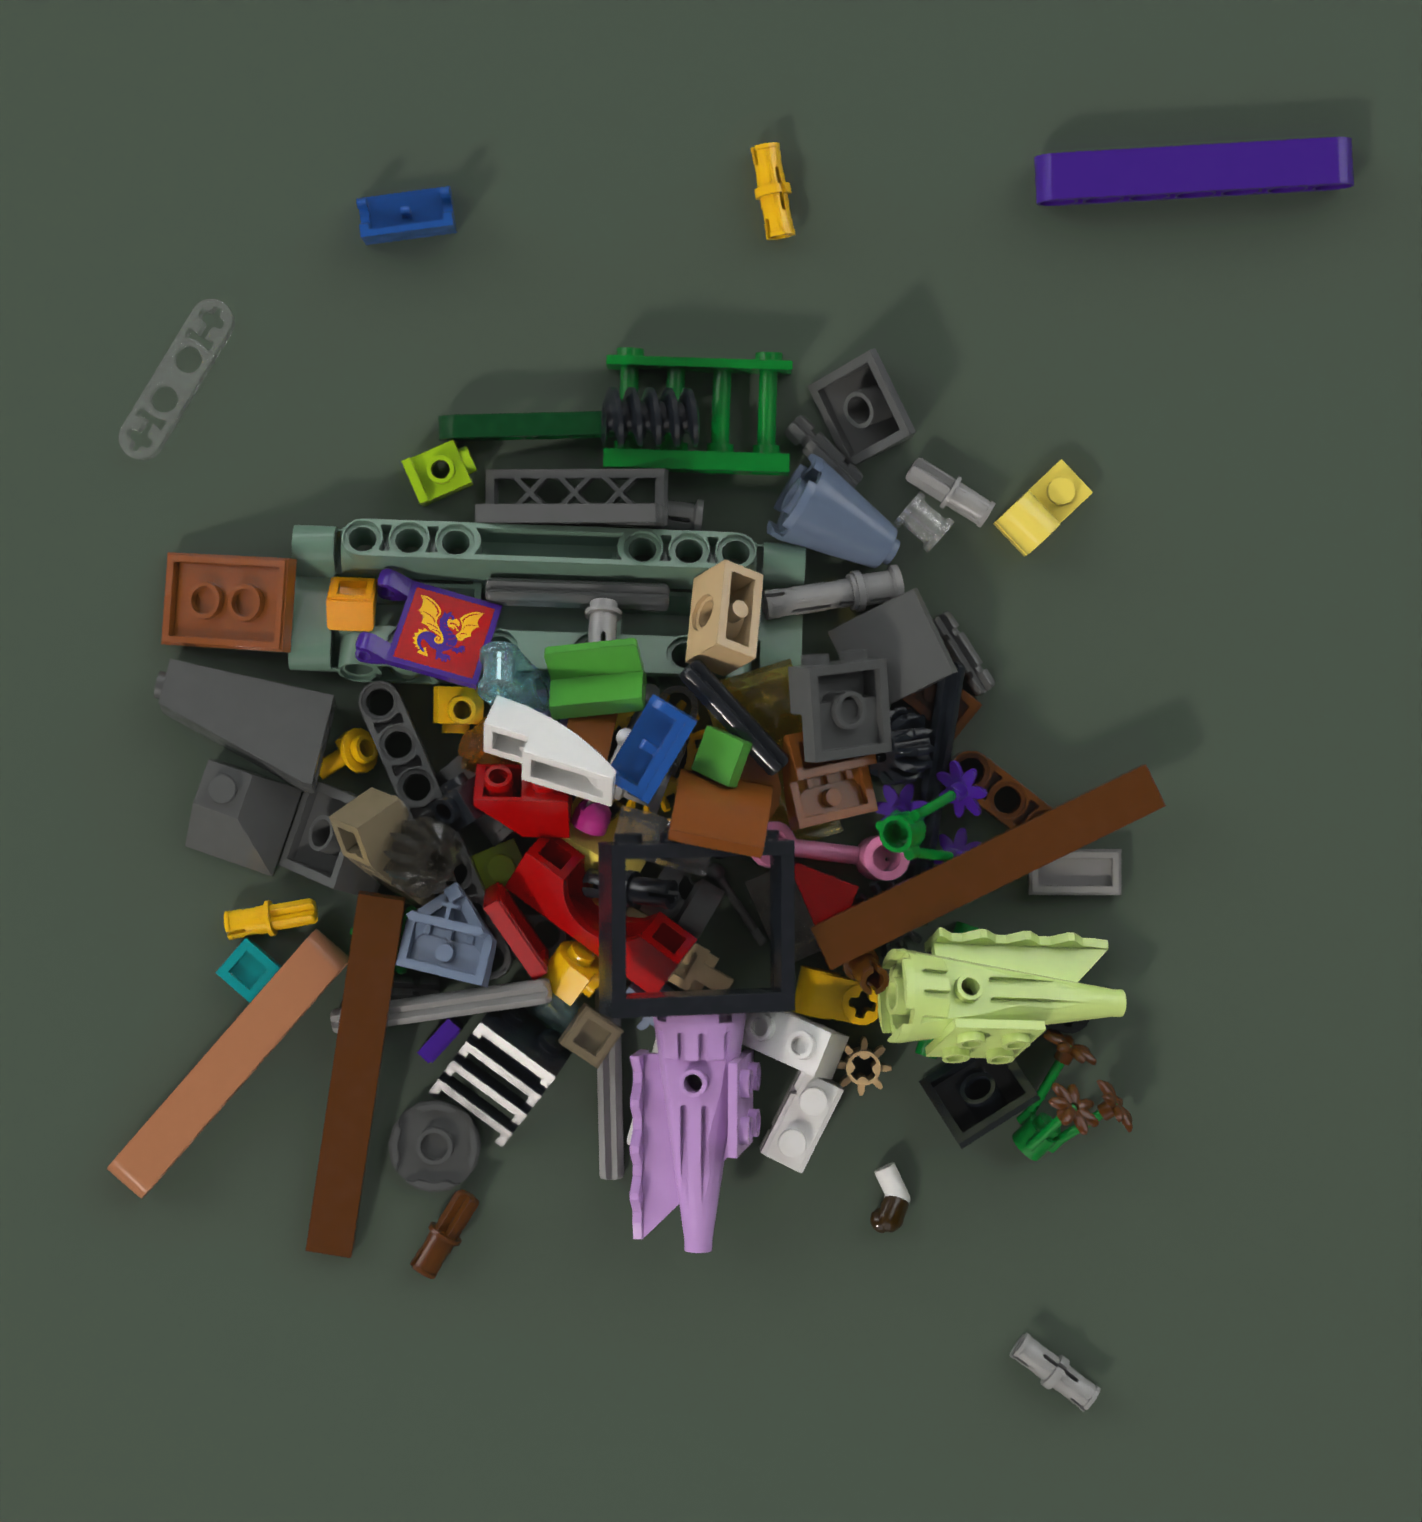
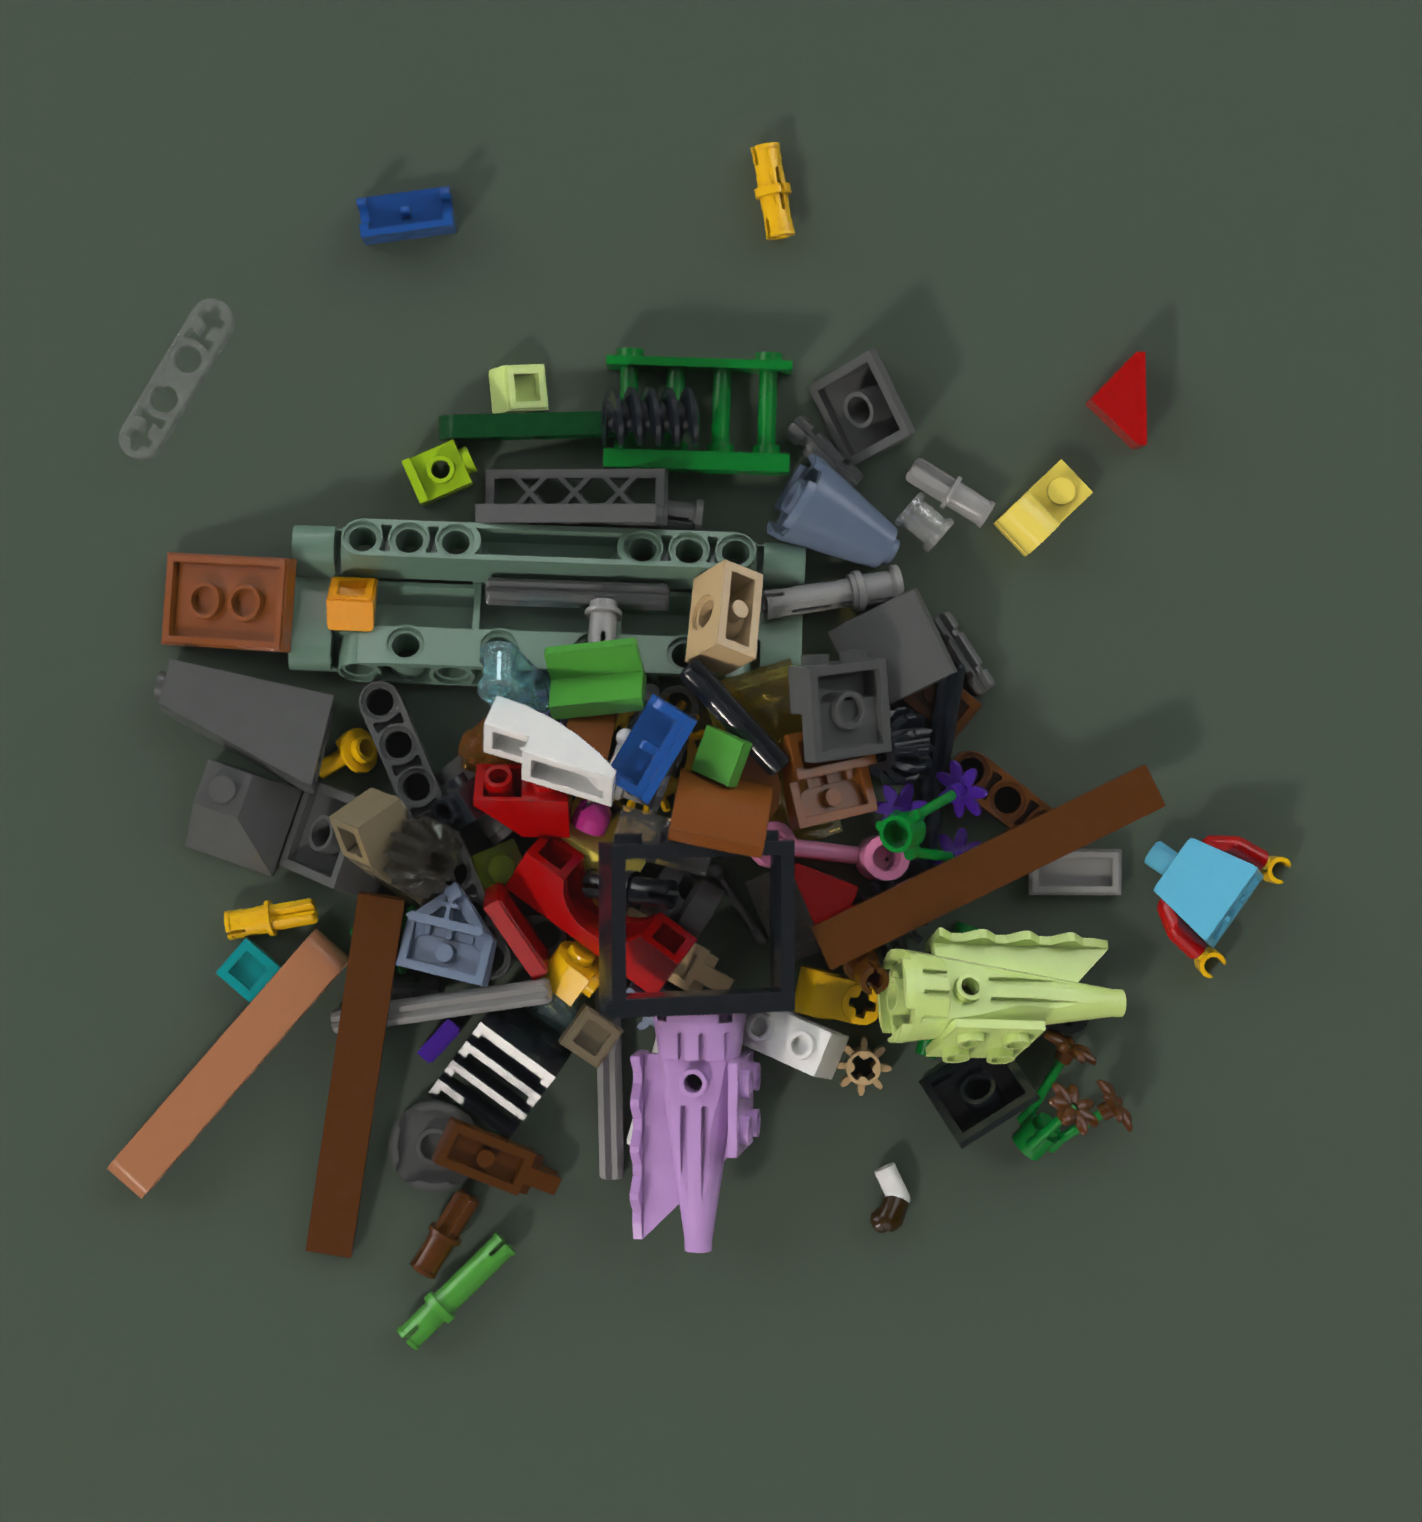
flag [355,568,502,689] -> none
yellow plate [433,686,484,734] -> none
white brick [759,1070,844,1173] -> none
light grey pin [1009,1332,1101,1412] -> none
dark purple beam [1034,137,1354,206] -> none
none -> bright green pin [397,1232,516,1351]
none -> reddish brown hinge [432,1117,562,1196]
none -> yellowish green slope [489,364,549,413]
none -> red slope [1085,352,1147,449]
none -> medium azure torso [1144,835,1291,978]

